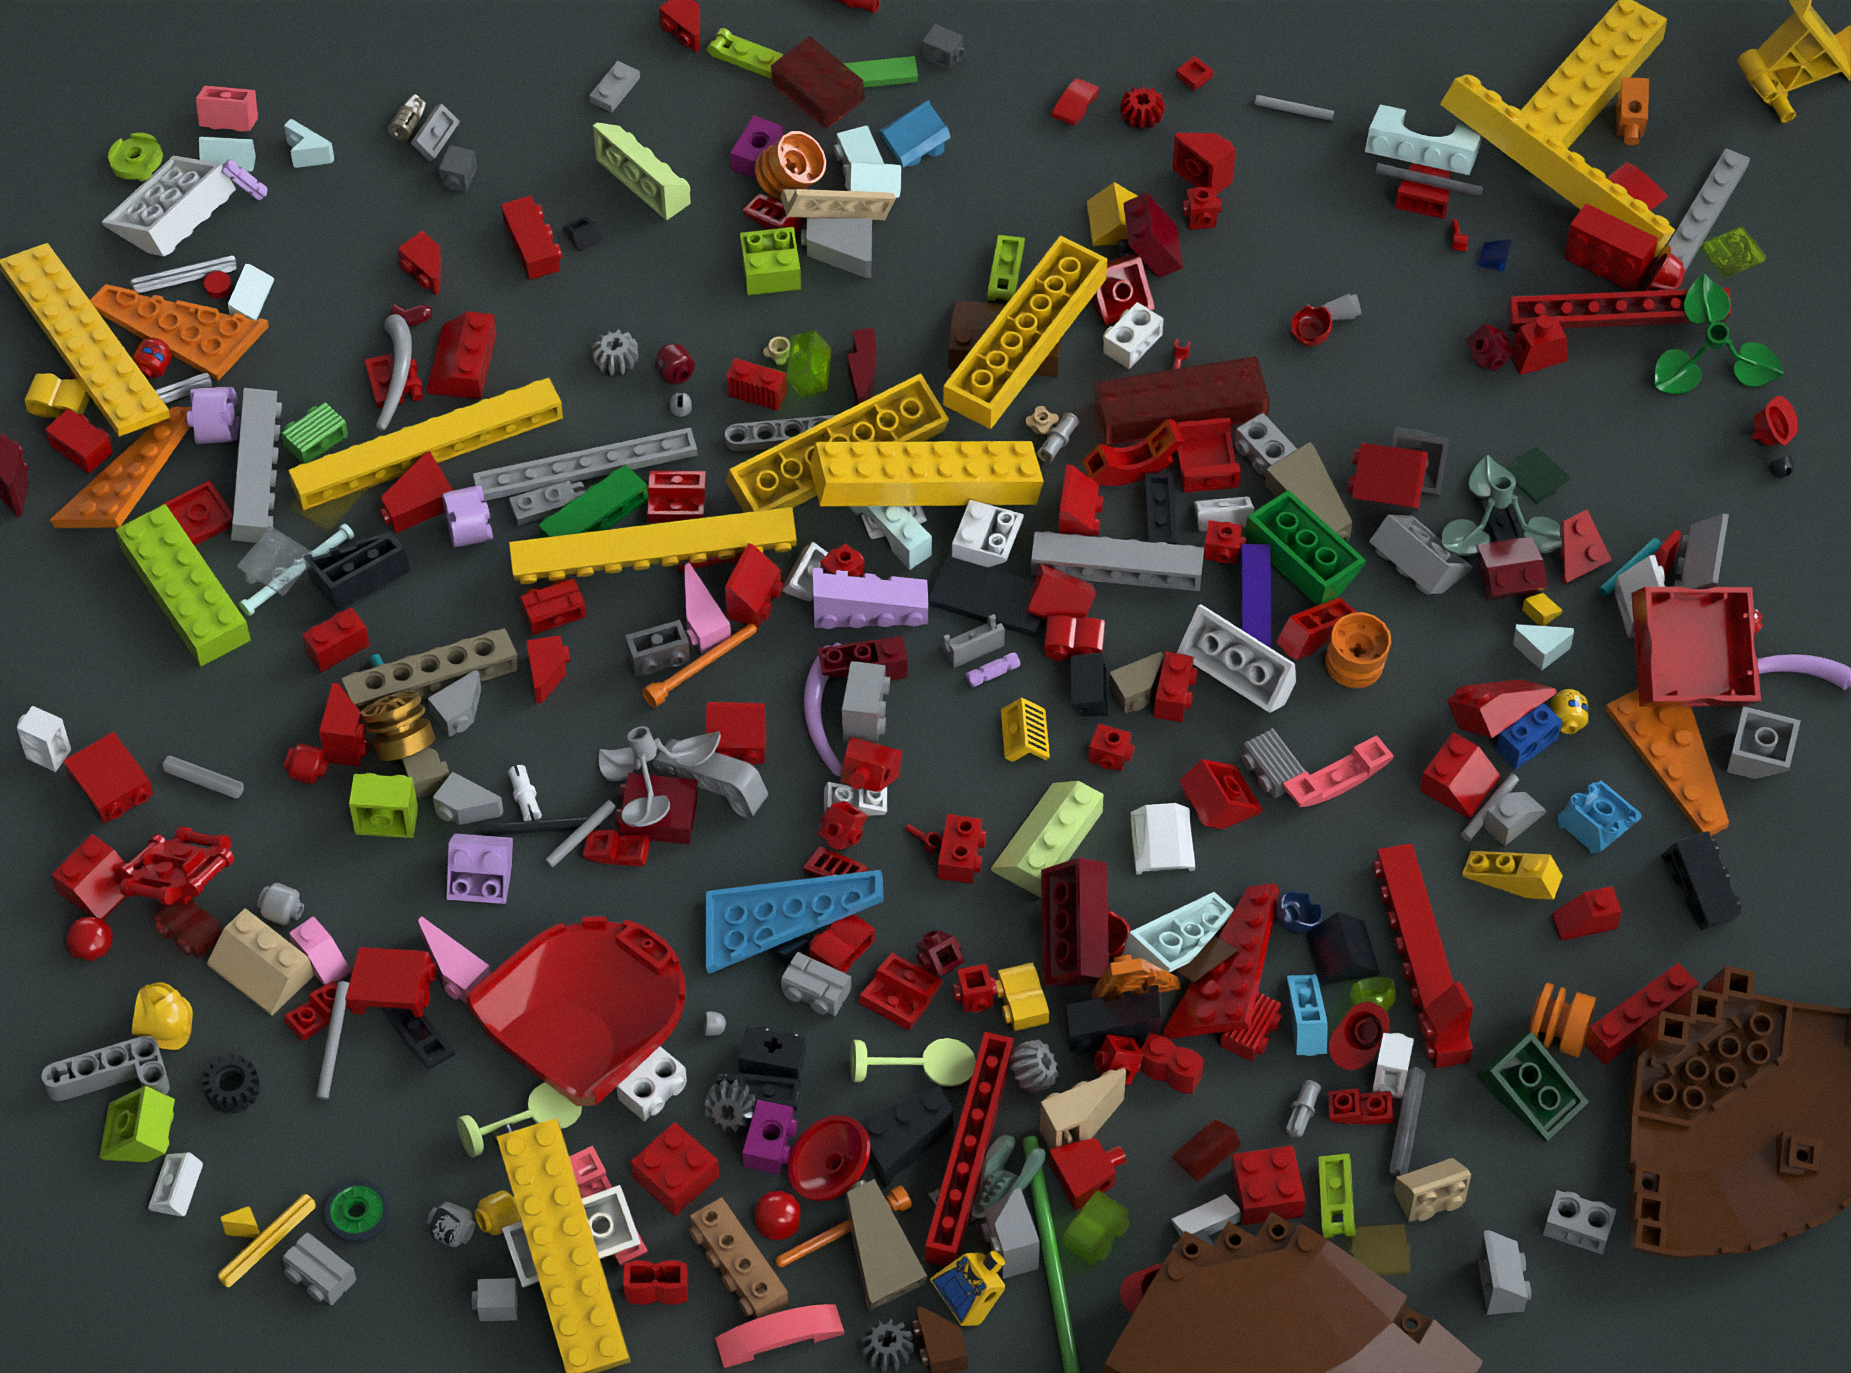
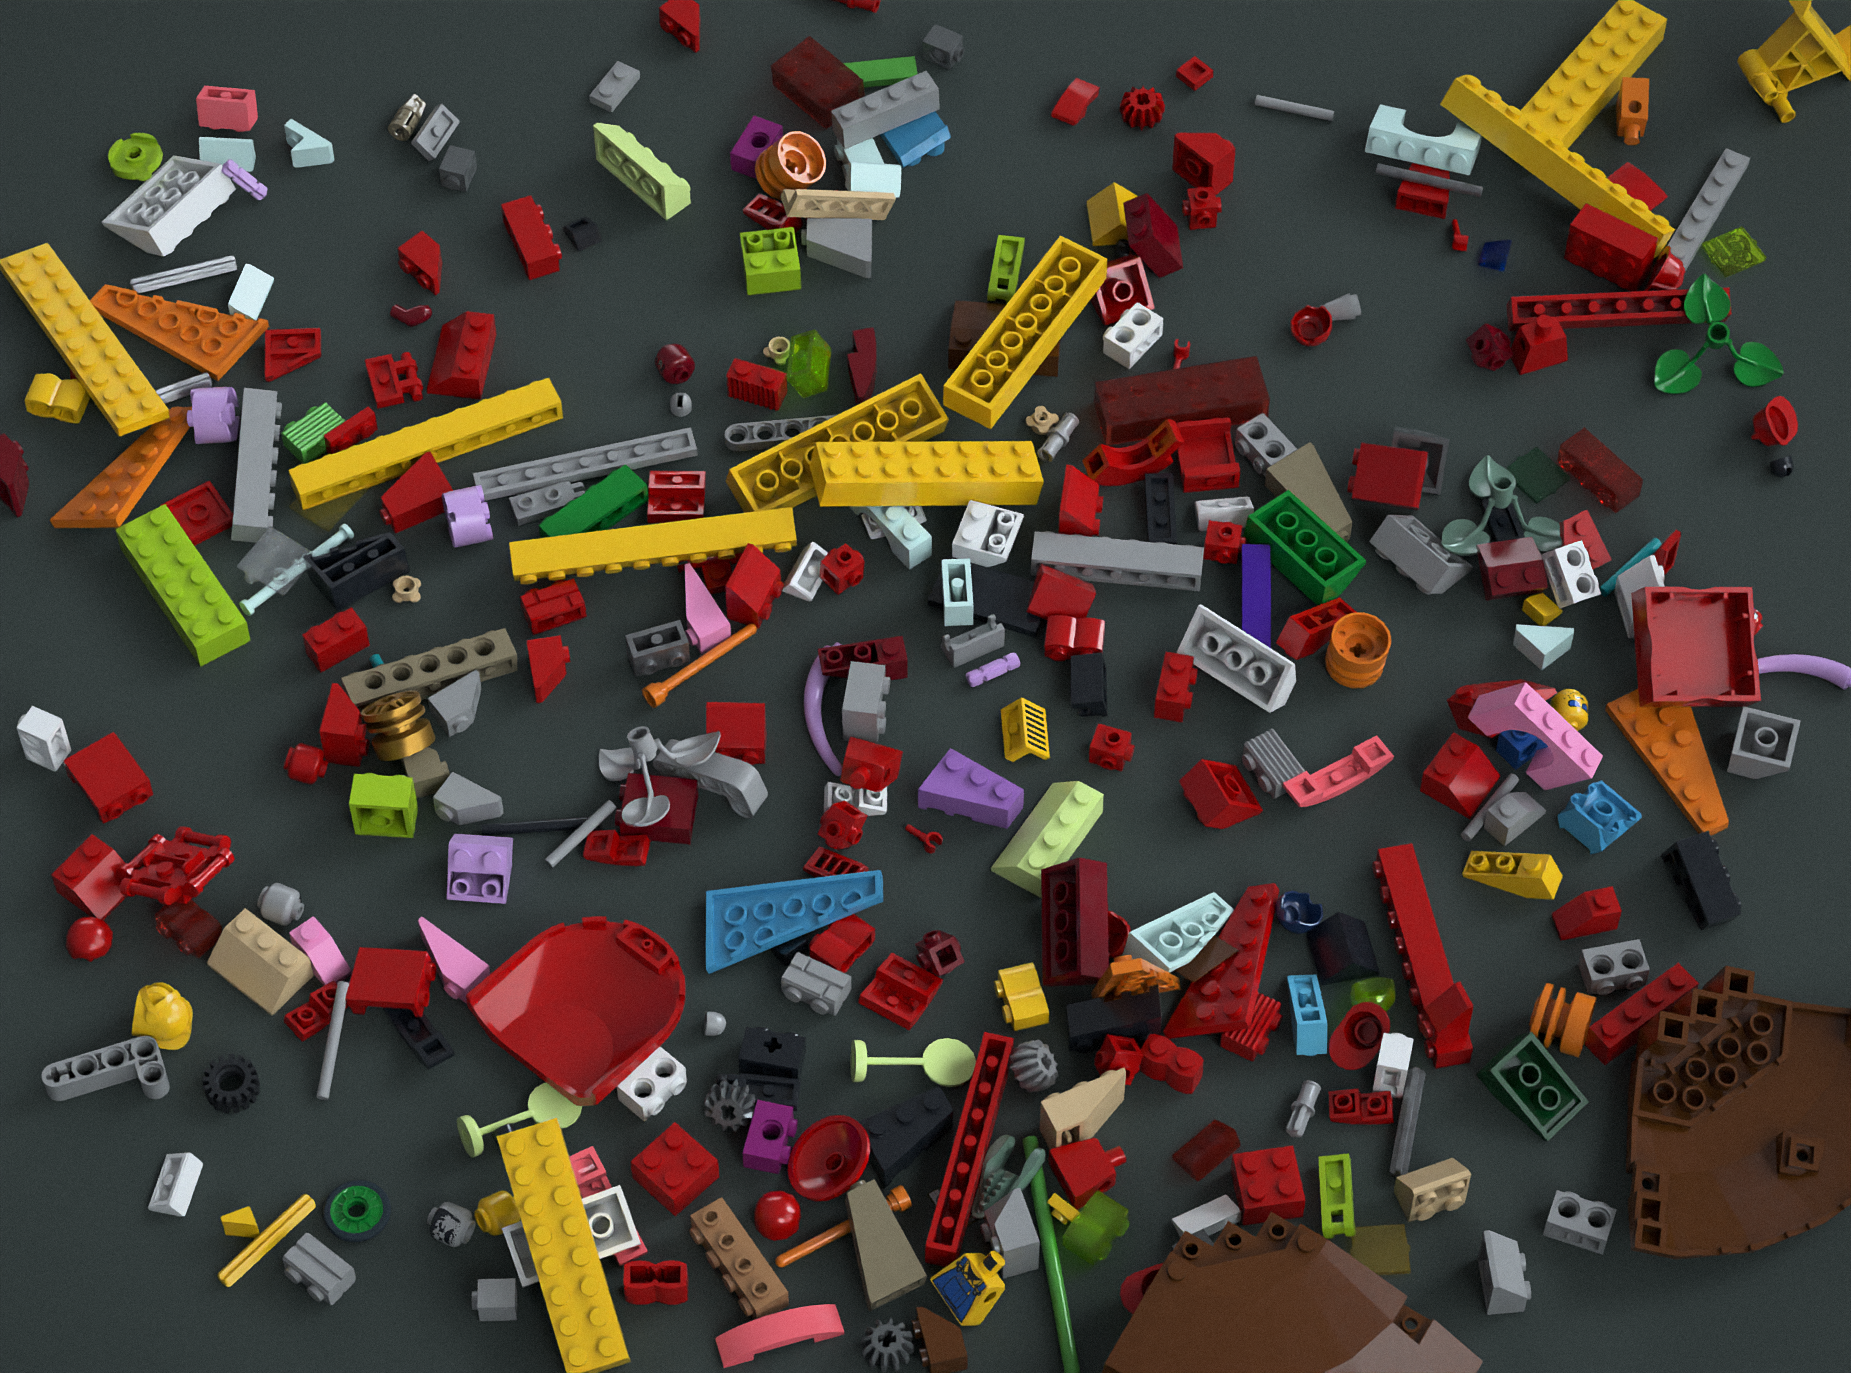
red brick [45,408,113,474] -> none
lime slope [99,1086,175,1162] -> none
red head [131,337,172,380] -> none
light grey axle [162,756,244,798] -> none
red tile [204,271,232,299] -> none
light grey animal [376,314,412,431] -> none
white pin [508,765,542,821] -> none
light grey gear [592,329,639,376] -> none
lime plate [706,28,784,79] -> none
lavender wedge [813,568,928,629] -> none
red brick [938,814,987,884] -> none
red brick [952,964,998,1013] -> none
dark tan slope [1109,652,1164,714] -> none
white slope [1130,803,1195,875] -> none
light grey slope [1674,513,1729,590] -> none
none -> red wing [265,328,321,382]
none -> red plate [324,406,378,454]
none -> tan plate [392,575,421,603]
none -> red plate [701,561,732,594]
none -> light grey brick [831,70,940,149]
none -> medium lavender wedge [918,748,1024,829]
none -> light aqua brick [941,558,973,626]
none -> yellow plate [1047,1193,1084,1227]
none -> bright pink arch [1468,682,1603,790]
none -> white brick [1541,540,1601,609]
none -> clear red brick [1557,427,1643,513]
none -> light grey brick [1578,939,1650,995]

